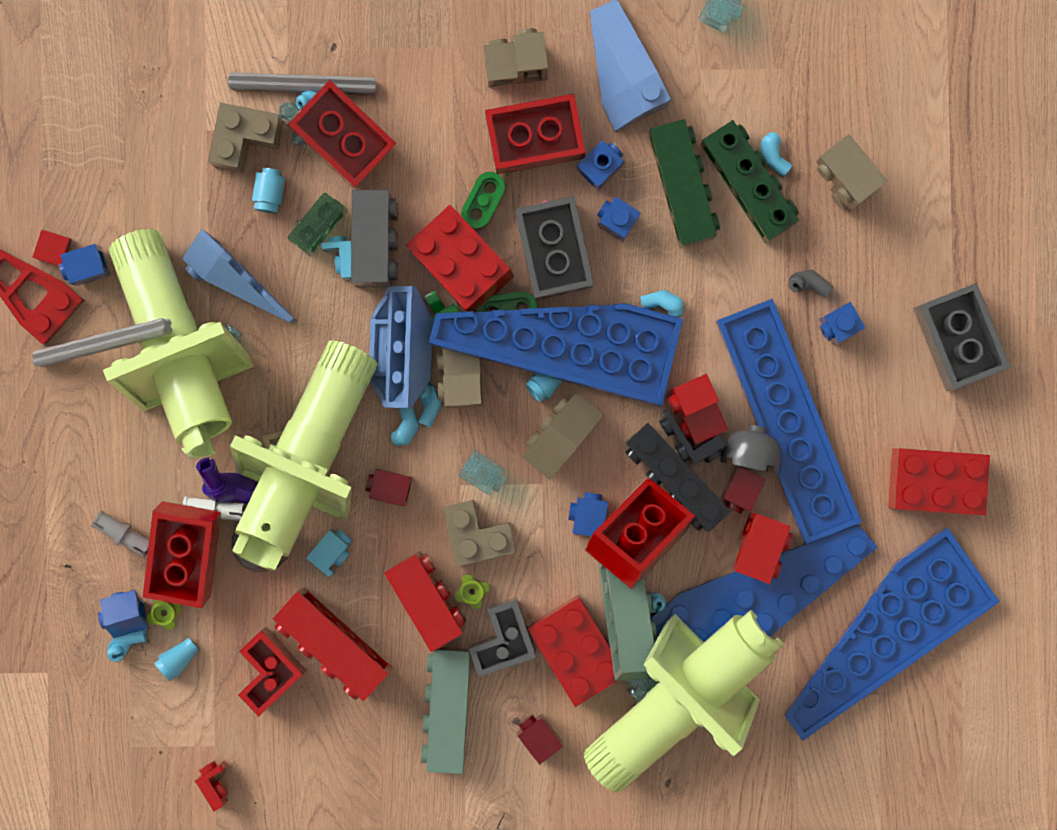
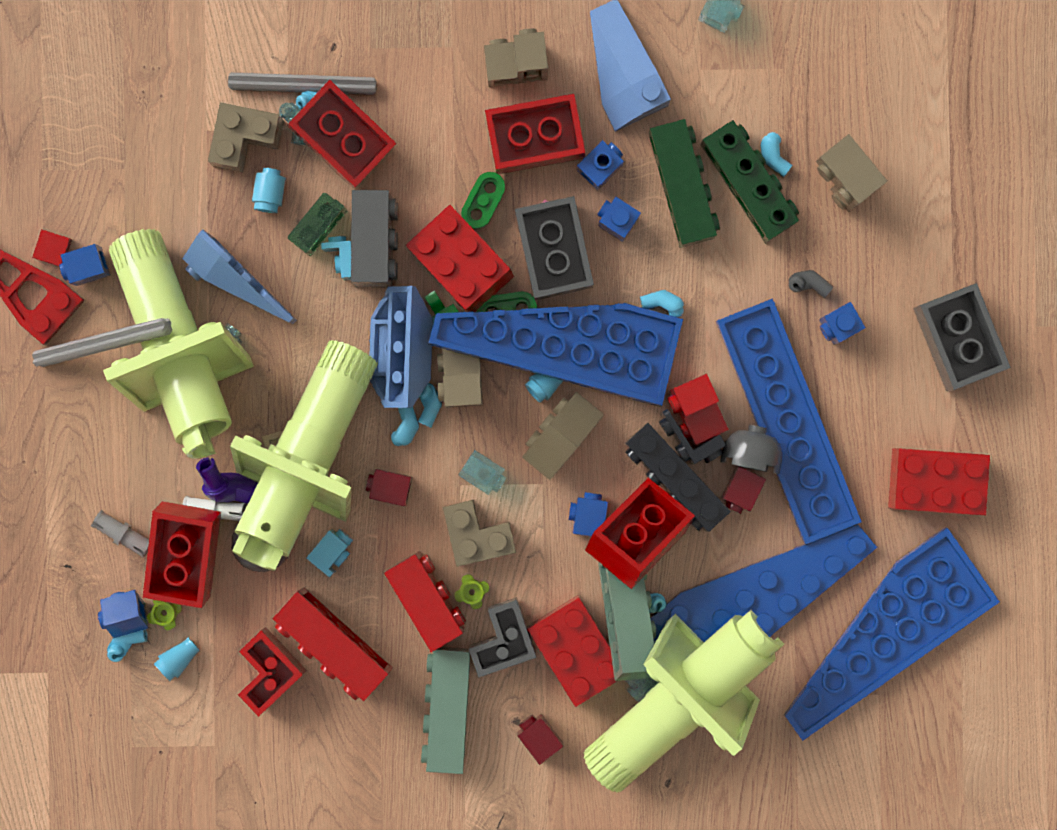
red bracket [195,760,228,812] -> none
red brick [732,512,793,584] -> none

